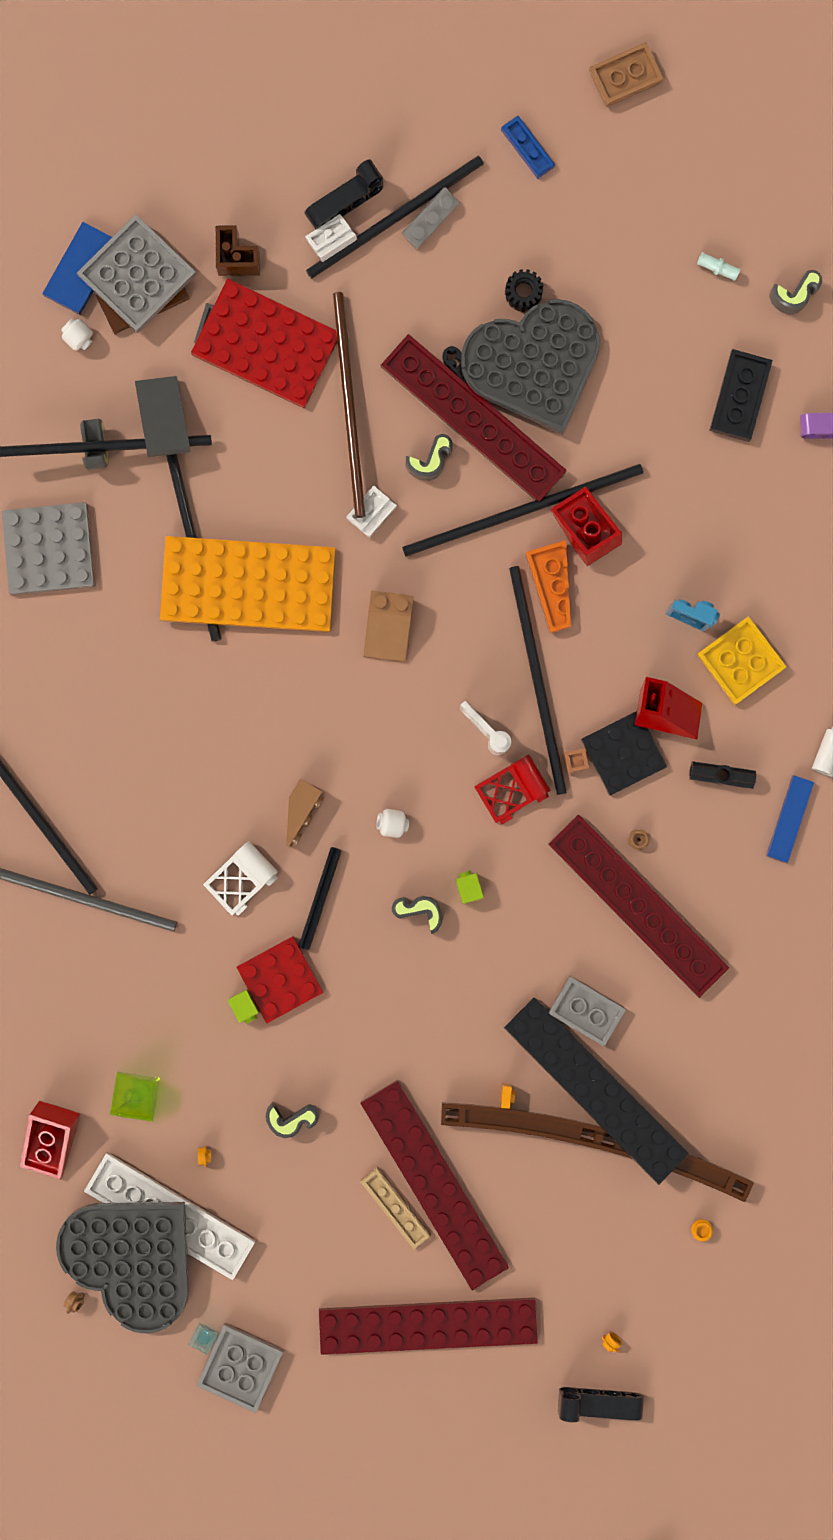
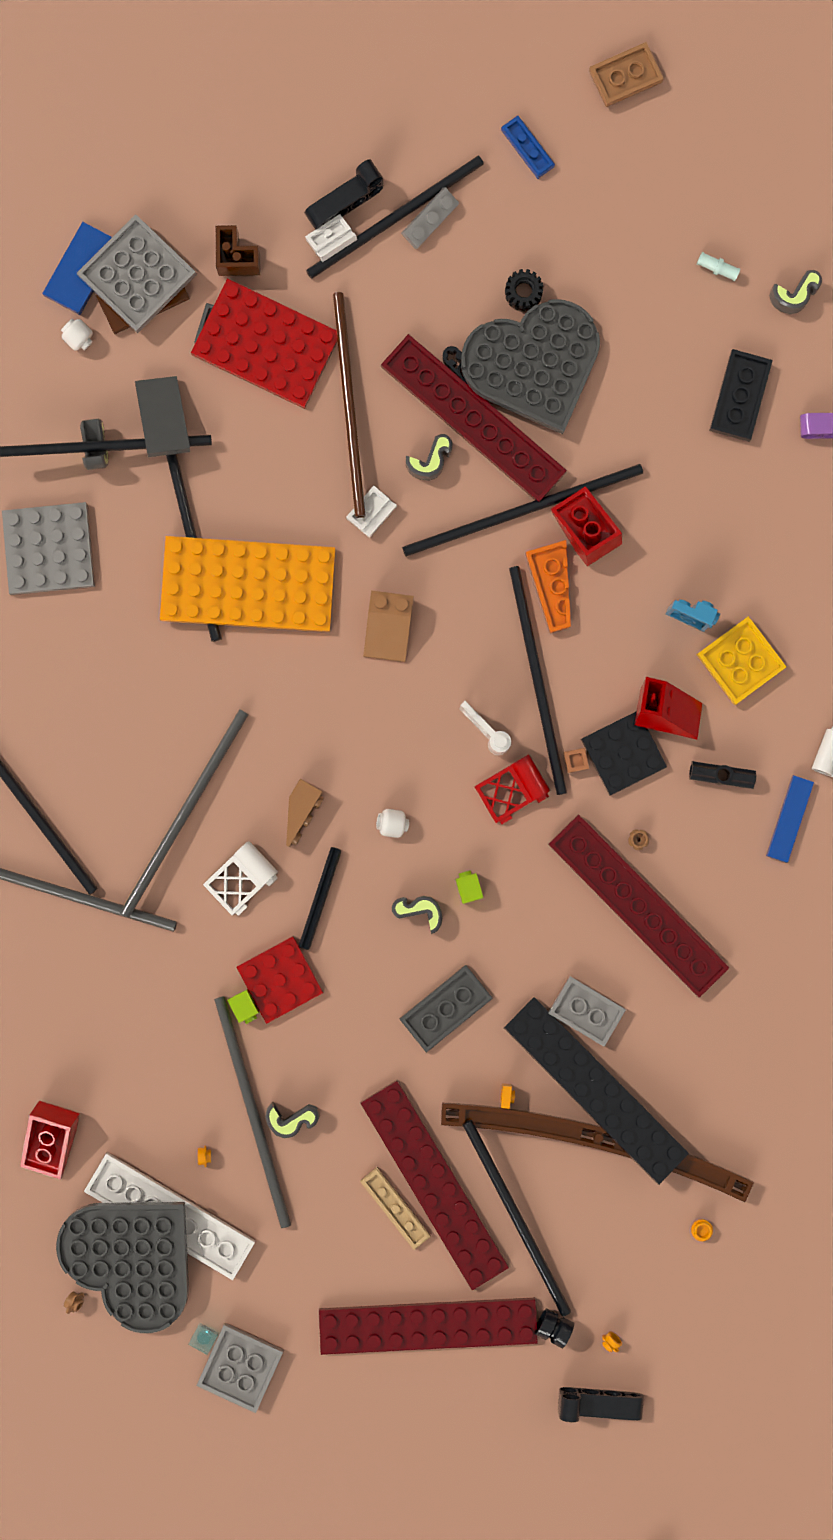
clear neon green slope [110,1072,160,1122] -> none
none -> dark grey piece [120,709,249,918]
none -> dark grey piece [214,996,291,1228]
none -> dark grey tile [399,965,493,1053]
none -> black piece [462,1120,571,1317]
none -> black wheel [534,1308,574,1349]

